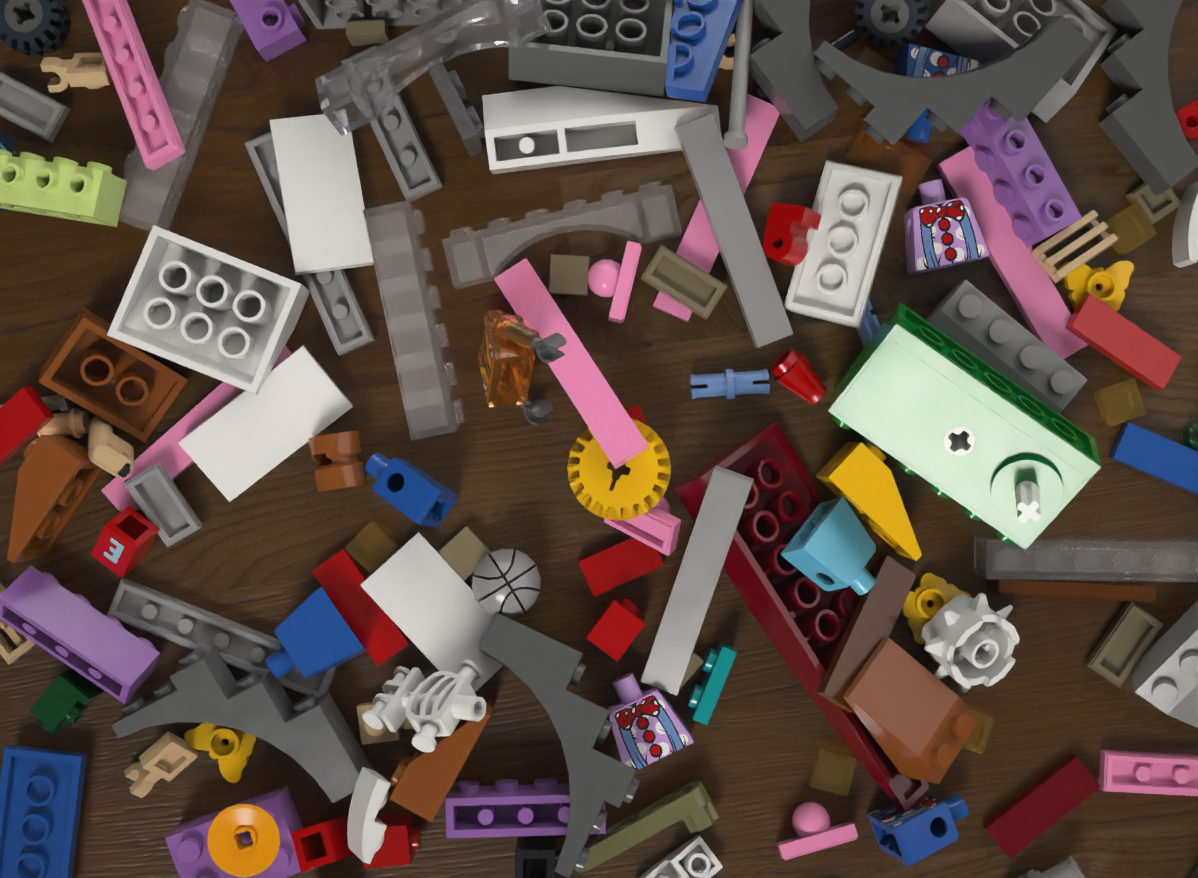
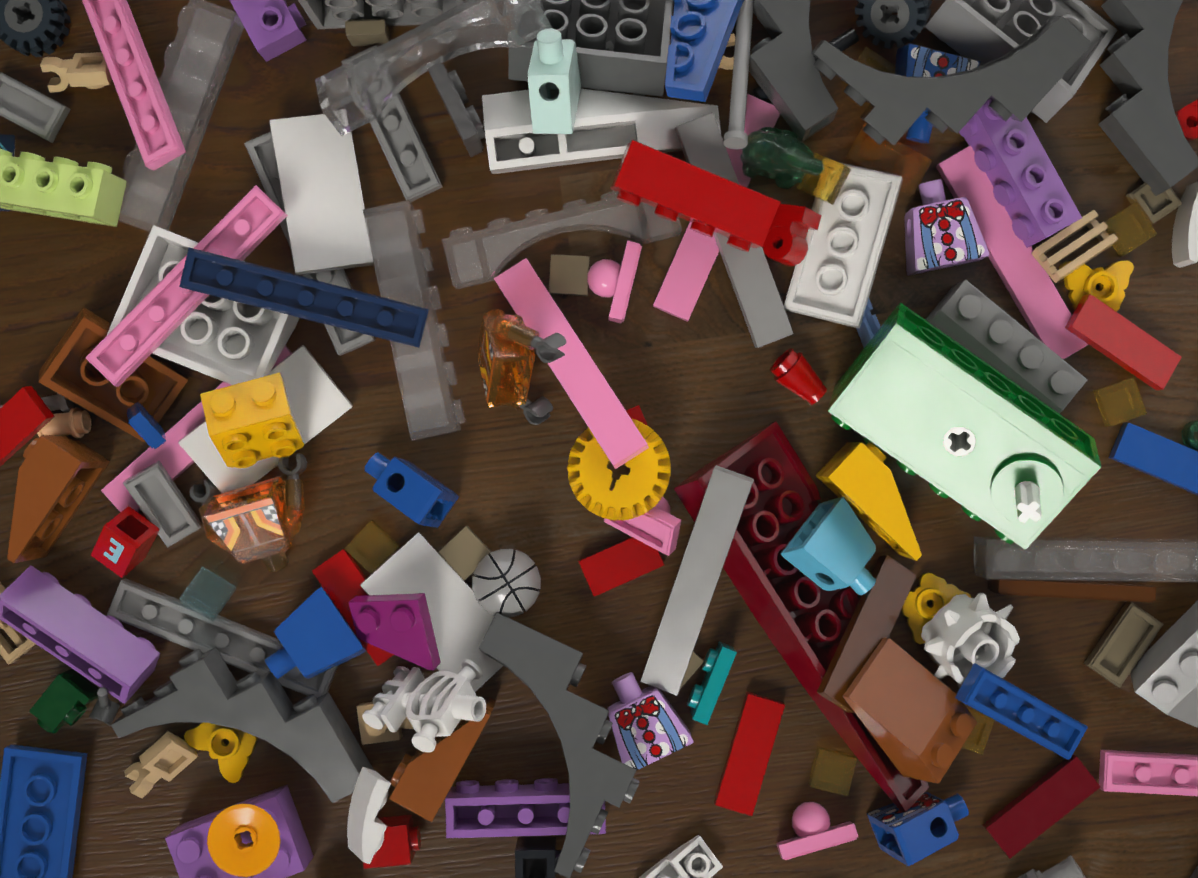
tan piece [88,416,134,478] -> none
red brick [291,816,354,872] -> none
dark orange wheel [308,430,367,492] -> none
olive beam [581,780,720,873] -> none
red brick [586,596,646,662] -> none
dark tan tile [641,245,727,320] -> none
medium blue pin [690,369,770,399] -> none
none -> bright pink tile [85,185,288,387]
none -> dark grey hand [89,687,121,726]
none -> blue tile [127,401,166,449]
none -> dark blue tile [179,247,429,348]
none -> clear light blue tile [179,566,236,621]
none -> clear orange torso [189,453,307,572]
none -> yellow bracket [200,372,304,468]
none -> magenta wing [348,593,441,670]
none -> light aqua torso [528,29,581,134]
none -> red brick [610,140,781,252]
none -> red tile [714,692,785,816]
none -> clear green piece [740,127,825,189]
none -> clear yellow tile [797,153,851,205]
none -> blue tile [955,663,1088,760]

